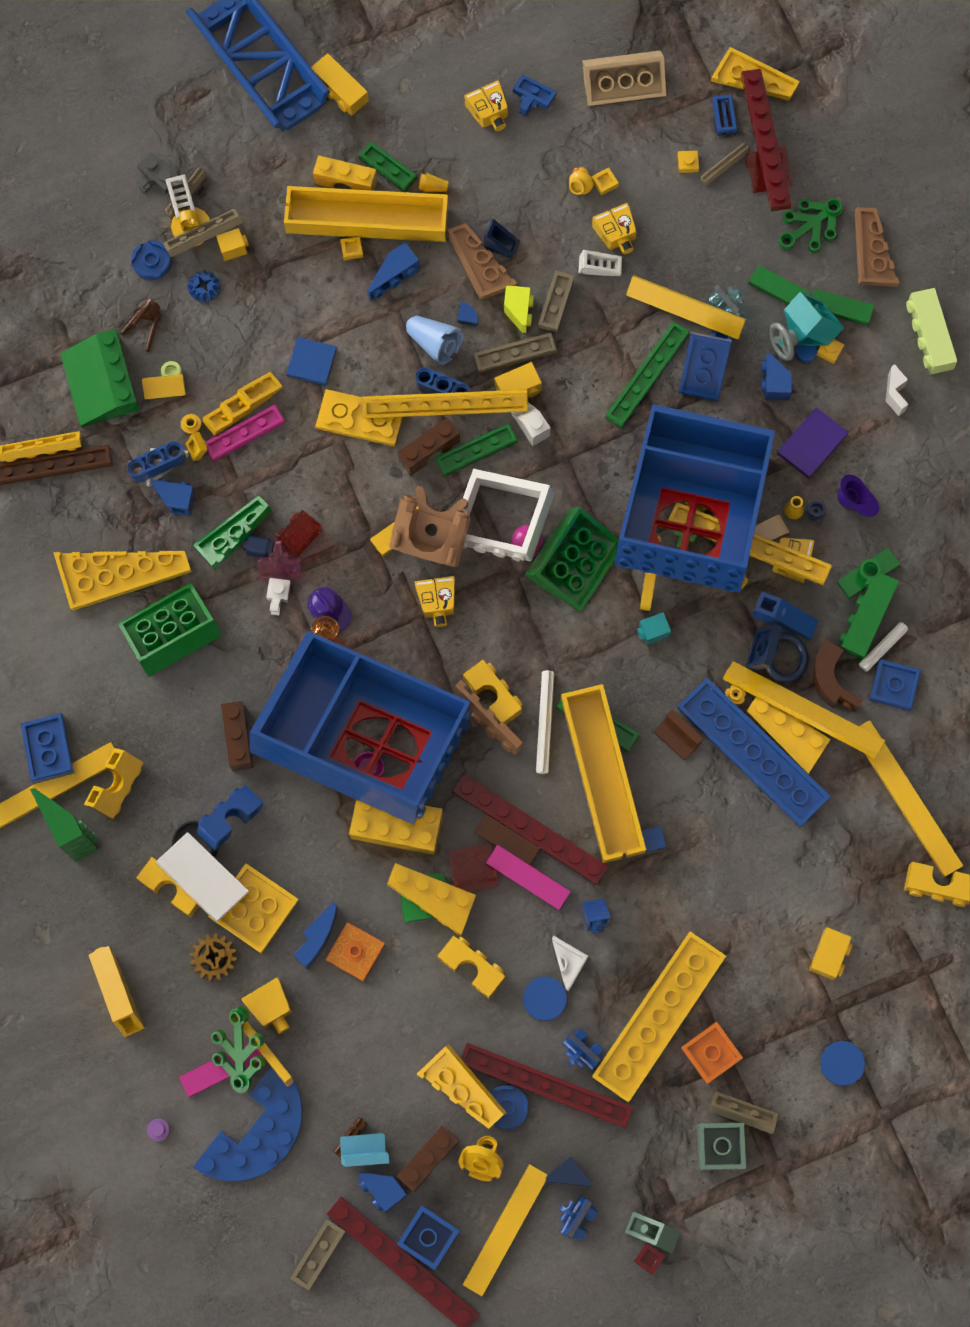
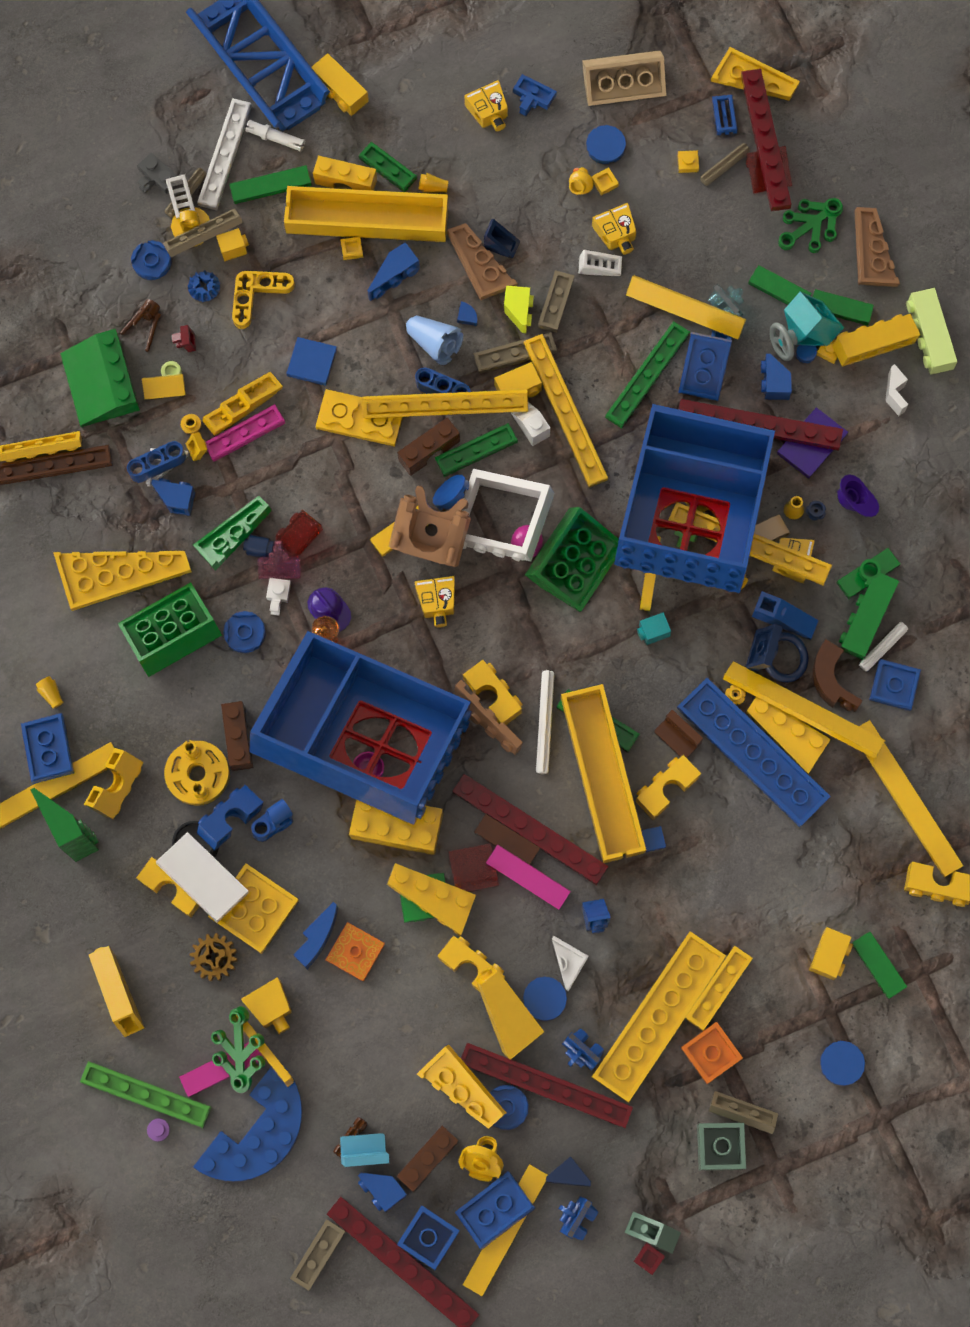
none -> yellow cone [36,676,64,709]
none -> bright green tile [80,1061,212,1128]
none -> yellow piece [164,740,230,806]
none -> dark red tile [172,325,196,352]
none -> white tile [197,98,252,210]
none -> blue tile [223,611,266,653]
none -> green tile [229,165,312,204]
none -> yellow beam [232,271,295,329]
none -> white pin [245,120,305,152]
none -> blue piece [251,799,293,842]
none -> blue tile [433,475,469,510]
none -> blue tile [455,1171,536,1250]
none -> yellow slope [476,967,544,1060]
none -> yellow tile [524,334,608,488]
none -> blue tile [586,125,626,164]
none -> yellow arch [636,755,701,820]
none -> dark red plate [678,399,843,451]
none -> yellow plate [685,946,753,1031]
none -> yellow brick [832,314,920,367]
none -> green tile [851,932,907,999]

